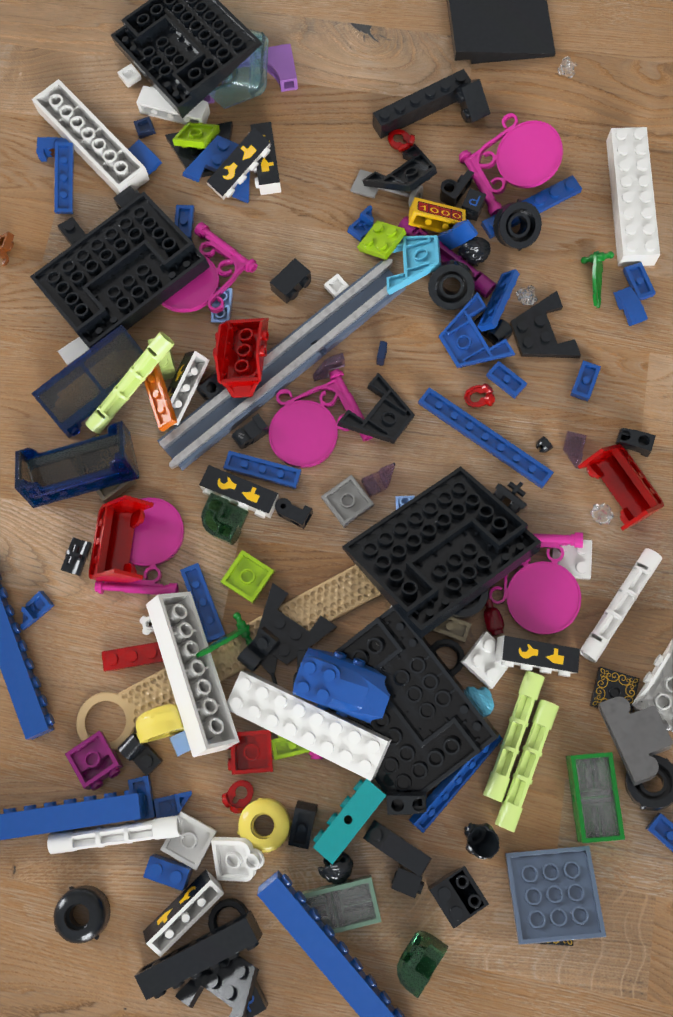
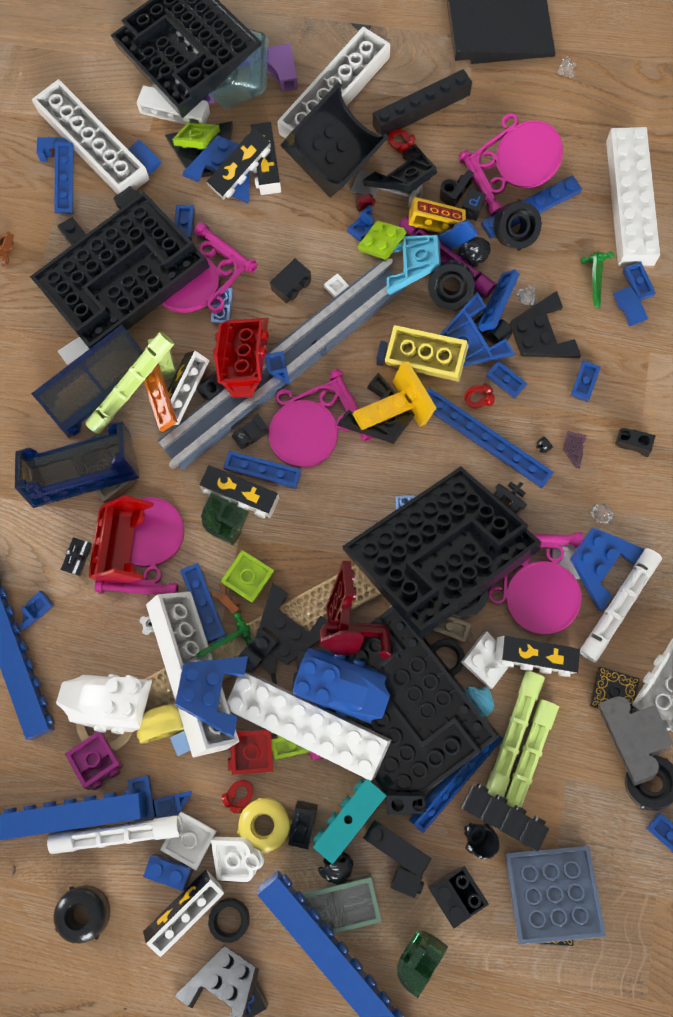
red plate [102,642,163,672] -> none
white plate [117,63,142,88] -> none
black plate [118,732,163,776] -> none
dark blue tile [133,116,156,139] -> none
black brick [134,910,263,1000] -> none
black leg [275,498,313,529] -> none
clear purple slope [313,353,345,381] -> none
light grey tile [321,475,374,528] -> none
slope [361,463,395,497] -> none
black brick [455,79,491,123] -> none
dark red plant [483,599,504,636] -> none
clear brick [566,752,625,843] -> none
red windscreen [578,444,664,531] -> none
none -> white slope [56,674,152,734]
none -> blue wing [174,656,248,738]
none -> dark orange plate [211,583,241,615]
none -> blue slope [265,351,290,385]
none -> white brick [277,27,390,139]
none -> black container [280,82,389,198]
none -> dark red plate [319,561,391,659]
none -> yellow piece [353,361,436,430]
none -> dark red tile [356,194,375,211]
none -> light yellow brick [385,325,468,382]
none -> black brick [460,784,549,852]
none -> blue wing [570,528,644,611]

